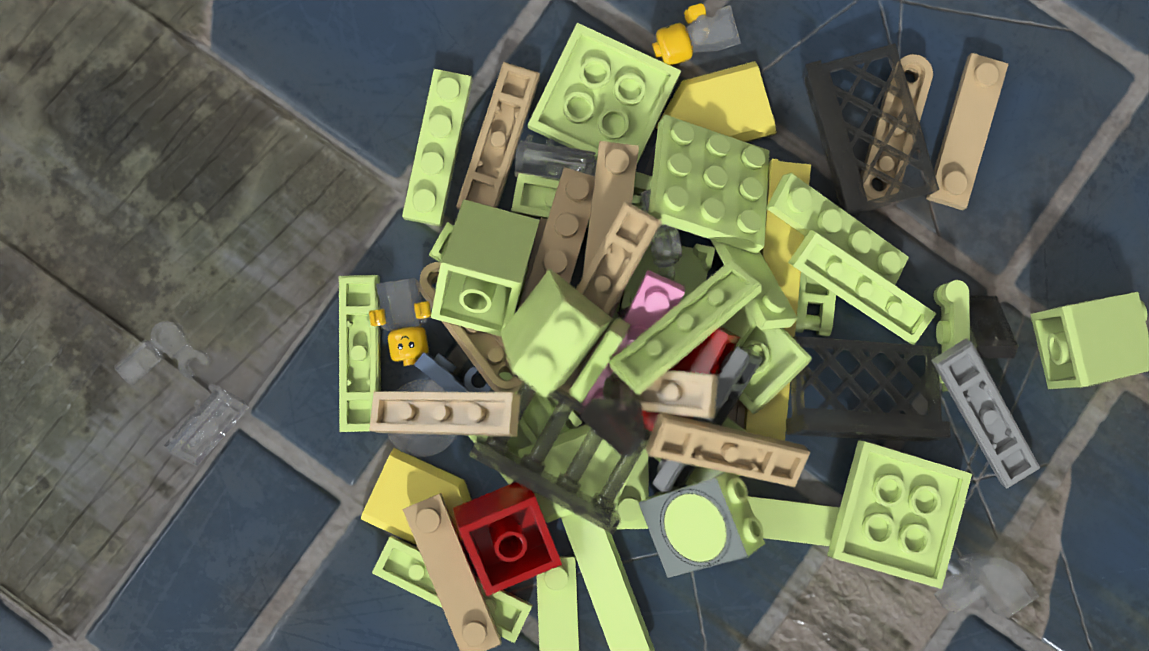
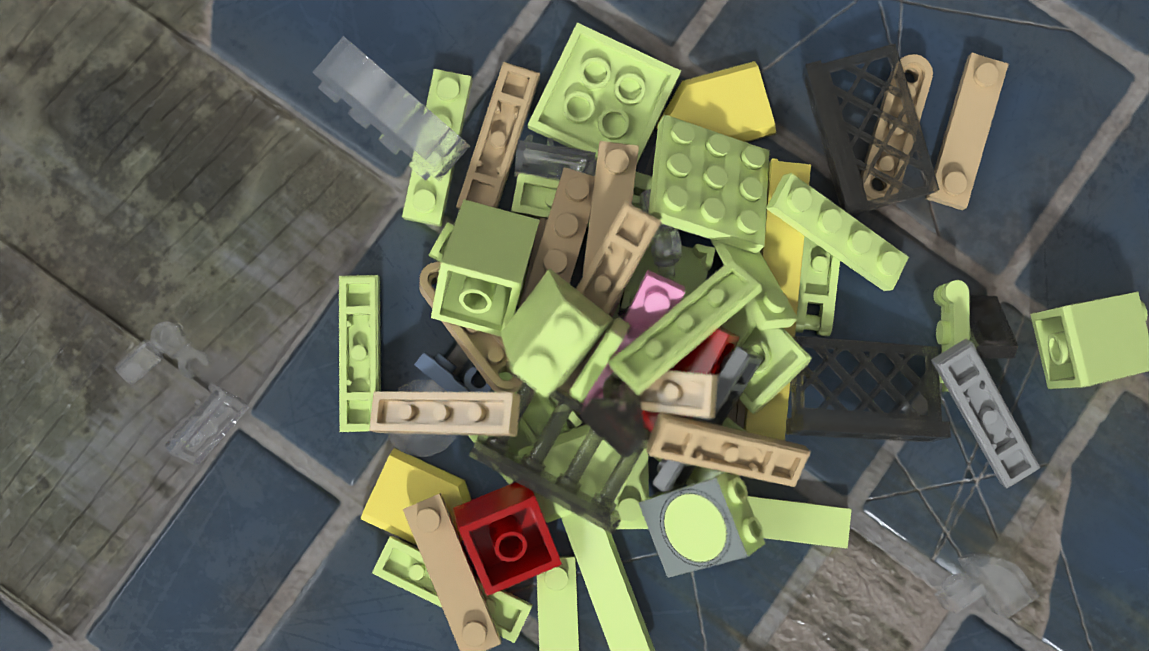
piece [368,278,432,367] -> none
piece [652,3,741,66] -> none
yellowish green plate [788,230,936,346] -> none
yellowish green plate [827,440,972,589] -> none
none -> clear wedge [312,36,470,181]

